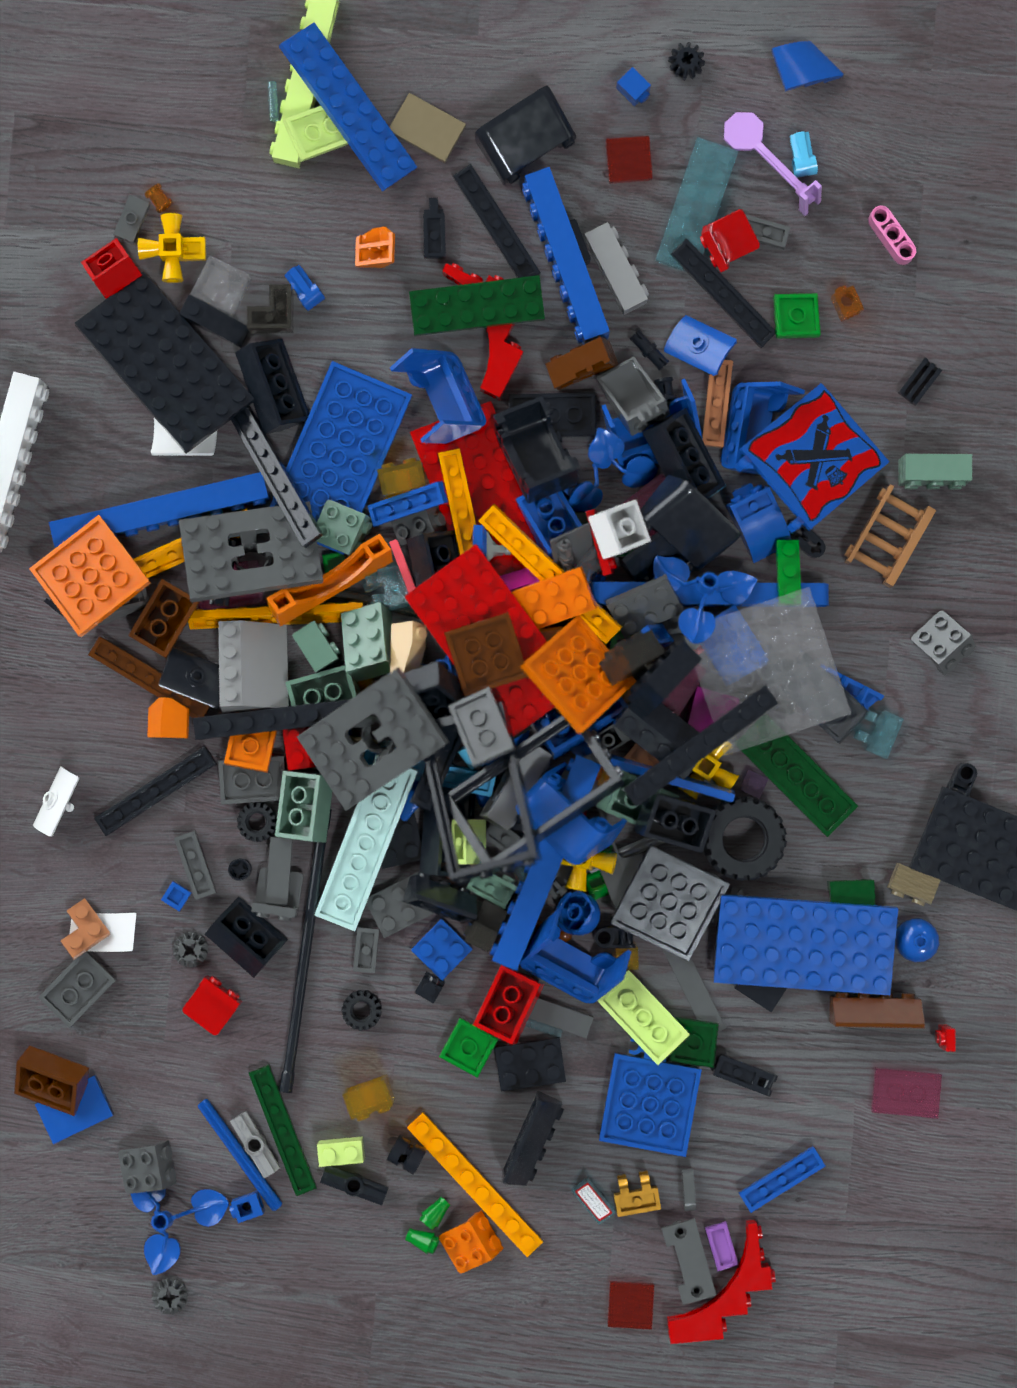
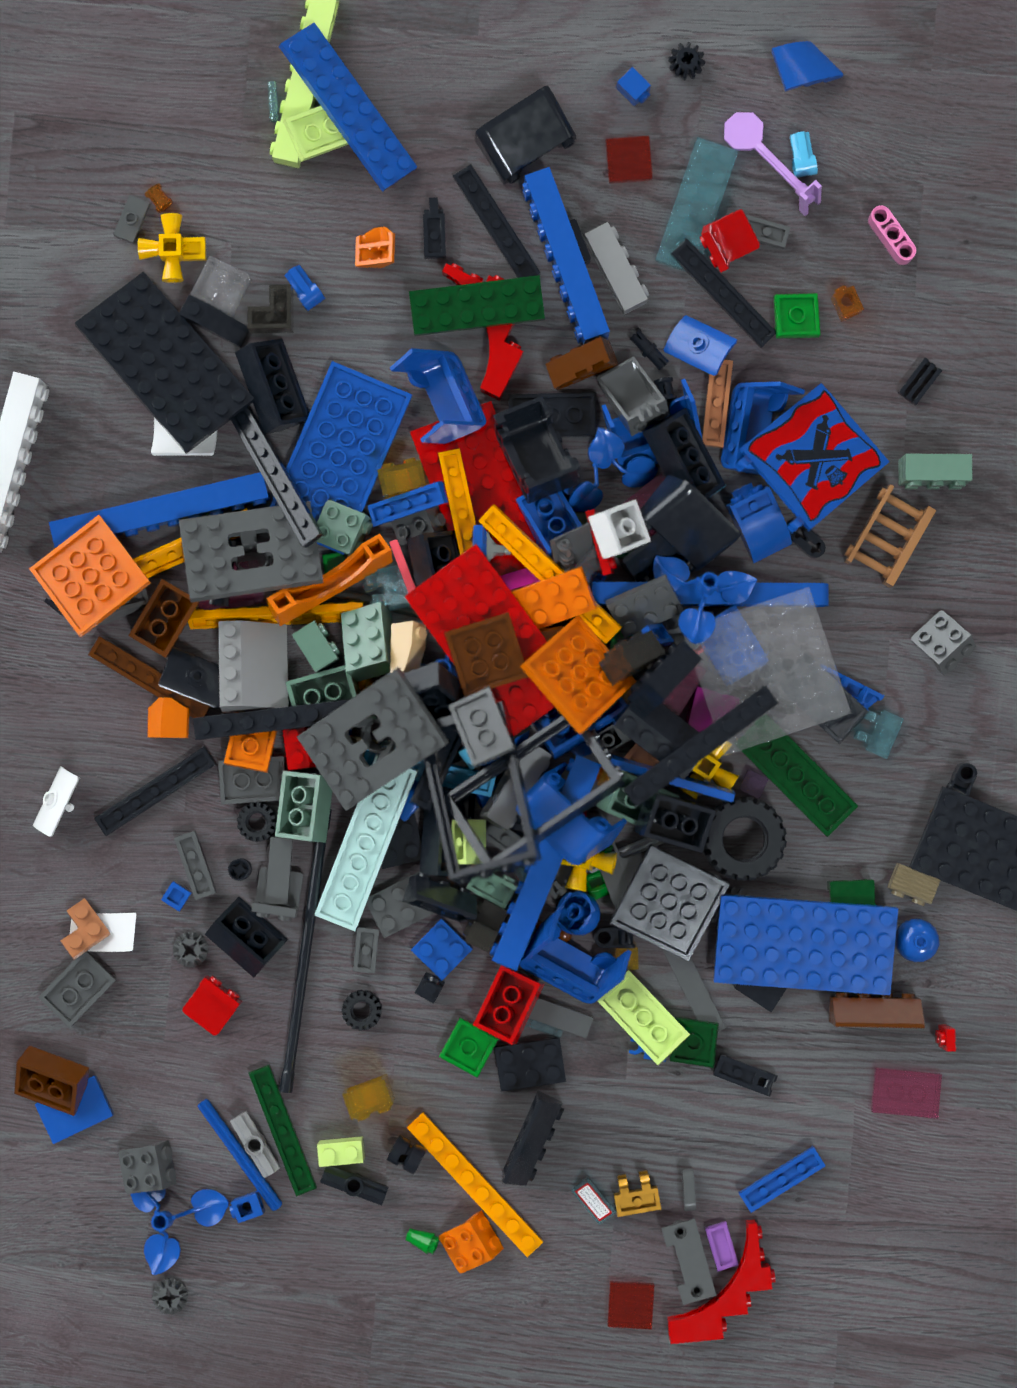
red slope [81,238,142,299] -> none
dark tan tile [390,93,466,163] -> none
green cone [419,1197,450,1231] -> none
blue plate [599,1053,702,1157] -> none
green plate [776,540,802,606] -> none

